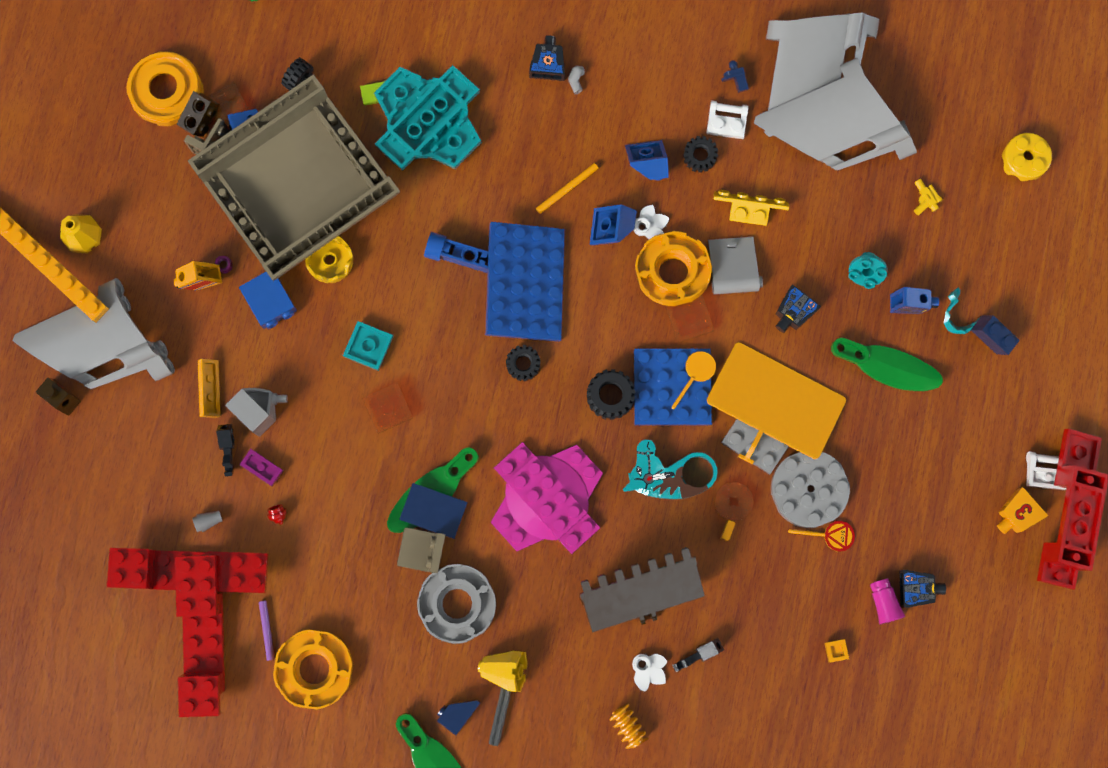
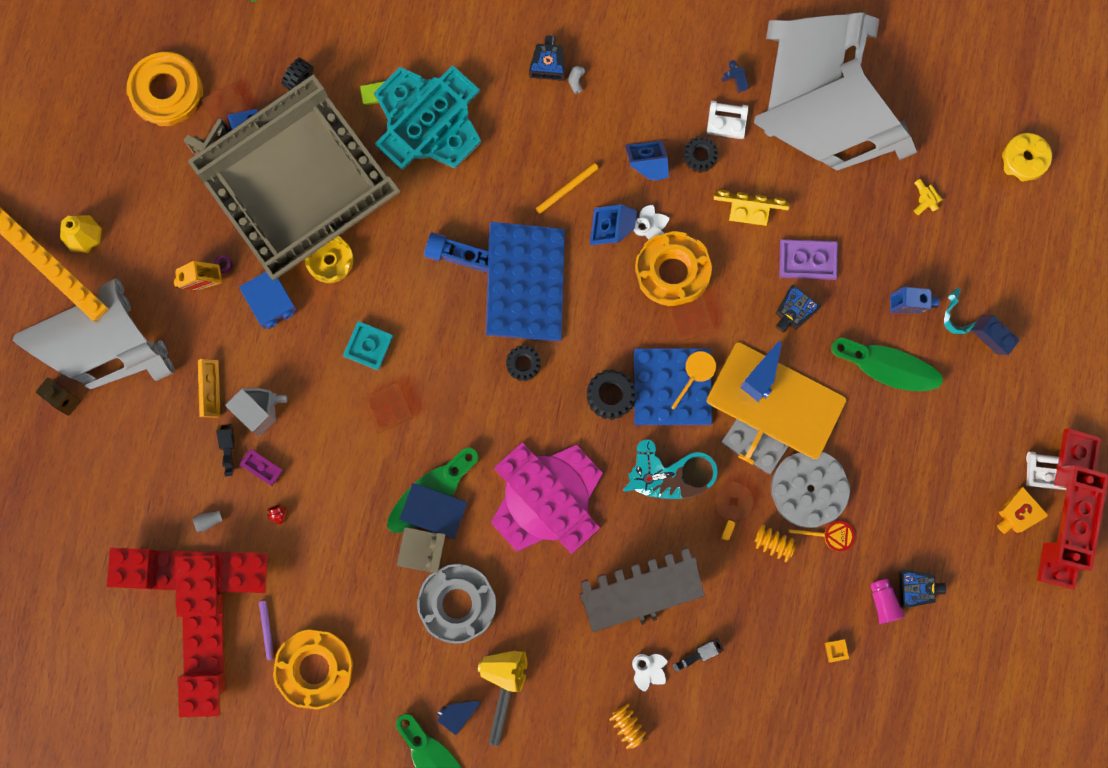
dark brown brick [177,91,220,137] -> none
light grey door [708,237,763,294] -> none
teal plate [849,252,887,289] -> none
none -> blue slope [740,341,782,402]
none -> light orange piece [753,524,798,562]
none -> medium lavender tile [779,239,838,280]

